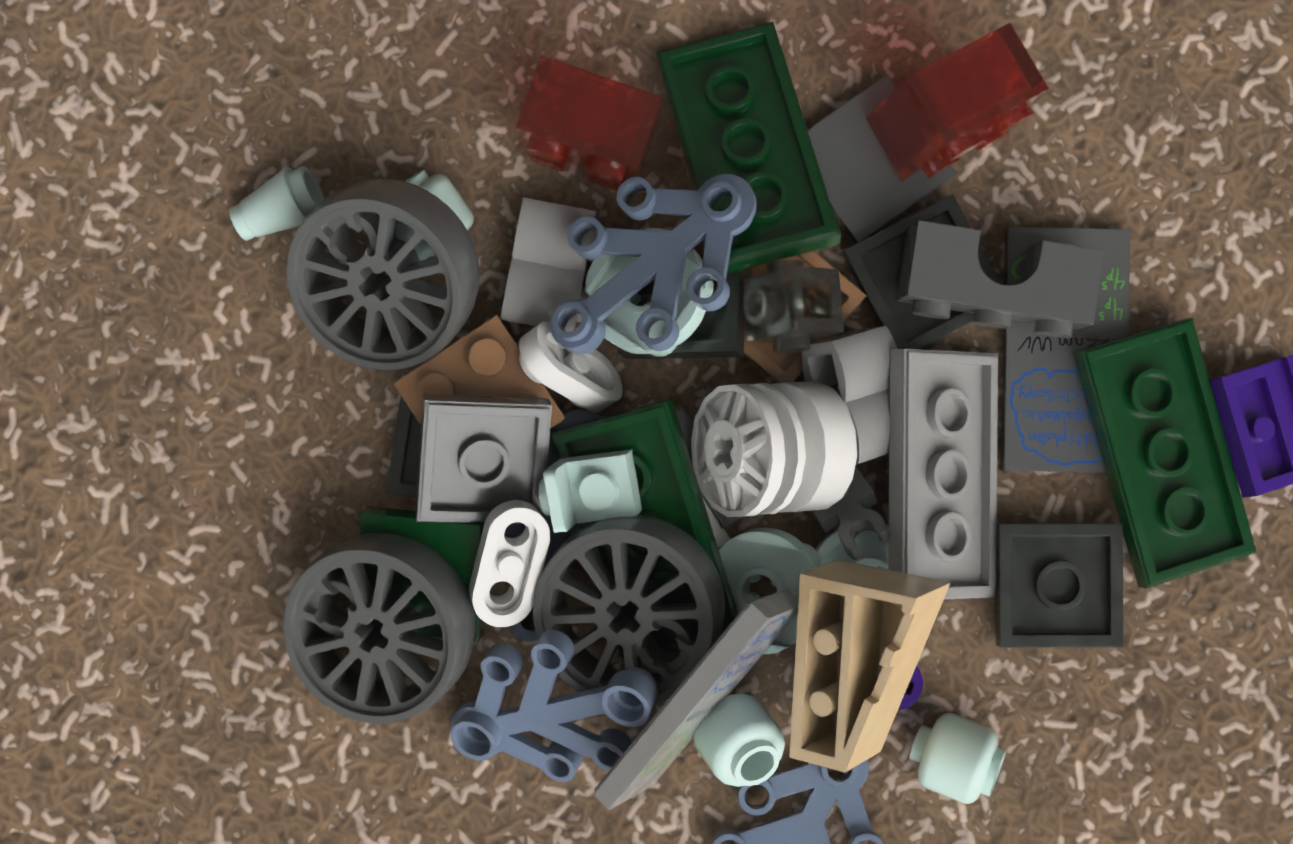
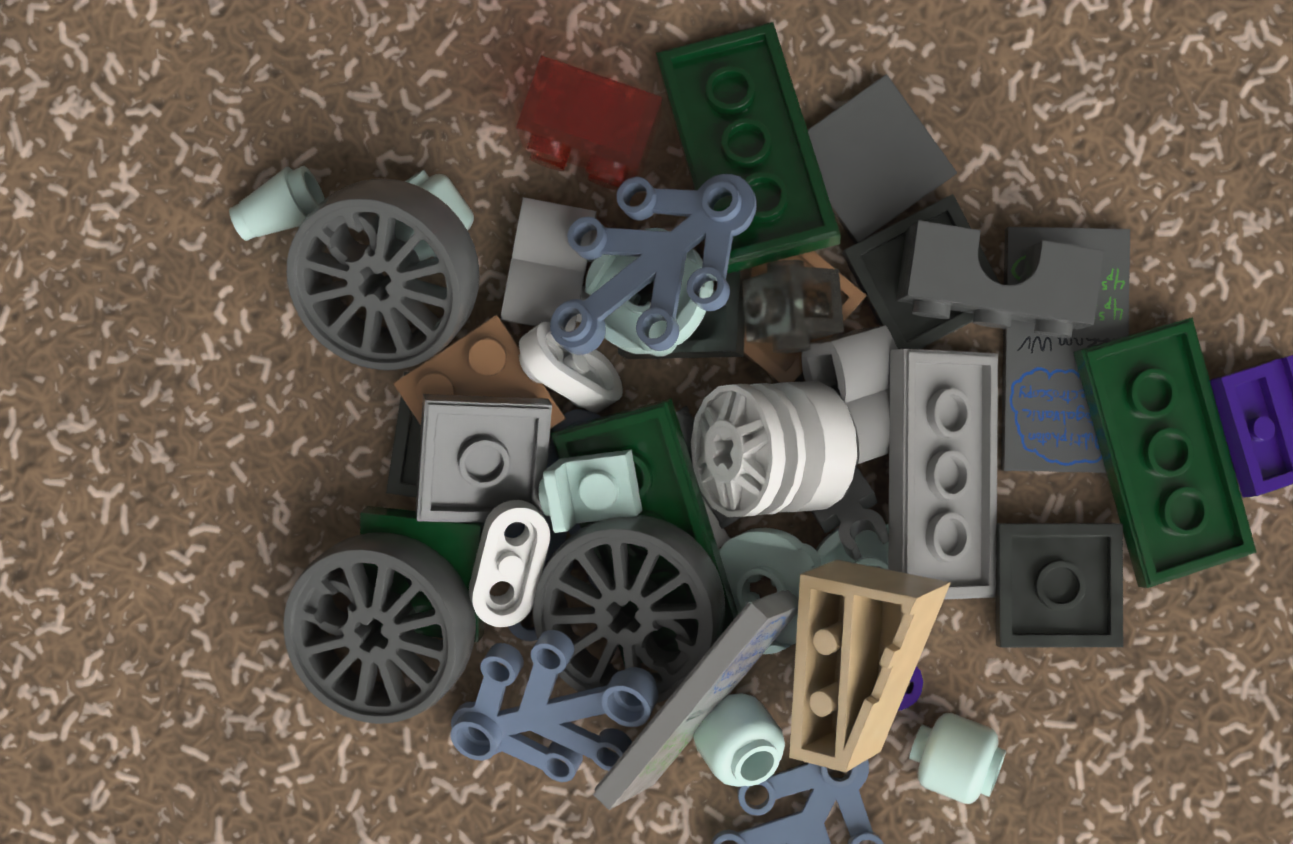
clear red brick [866,23,1049,181] -> none

